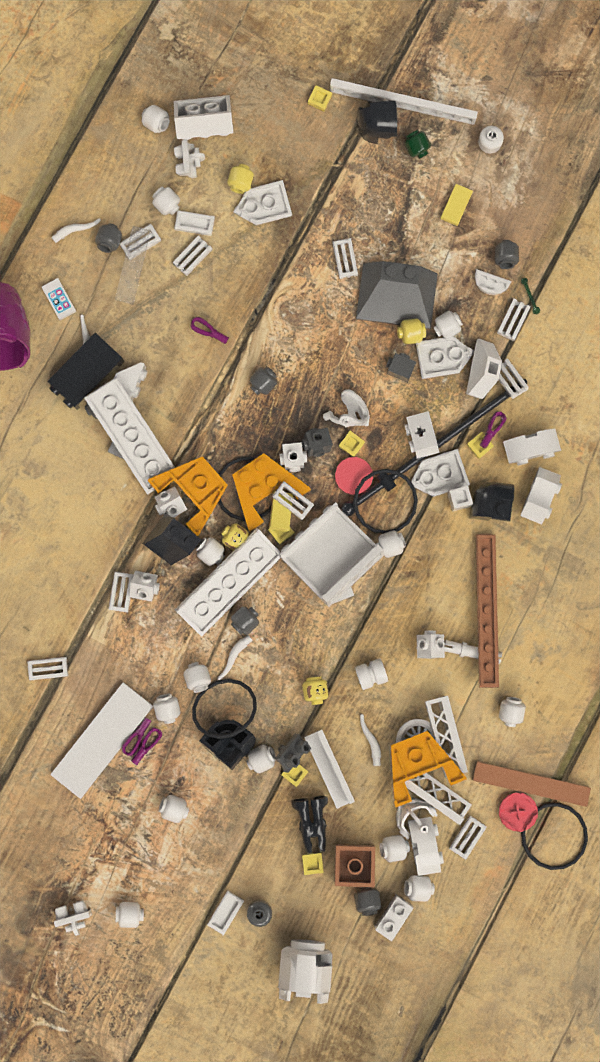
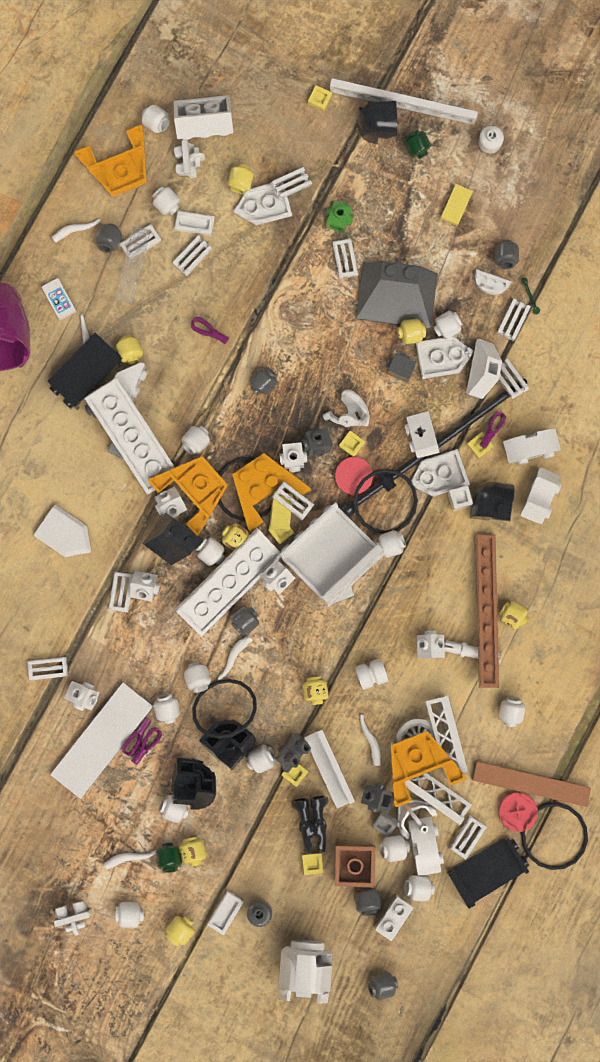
none -> white tile [34,504,92,557]
none -> white brick [64,681,100,711]
none -> light orange wing [74,124,147,198]
none -> white animal [104,850,157,870]
none -> light yellow head [116,335,143,365]
none -> dark green head [156,843,182,873]
none -> light yellow head [166,915,195,946]
none -> black brick [171,758,216,810]
none -> light yellow head [179,836,207,867]
none -> white head [182,426,210,455]
none -> white brick [260,559,295,594]
none -> white tile [270,167,312,200]
none -> bright green brick [326,201,354,234]
none -> dark grey brick [361,783,394,812]
none -> dark grey head [368,971,398,1000]
none -> light grey tile [372,810,399,837]
none -> black panel [447,836,530,909]
none -> light yellow head [499,601,529,630]

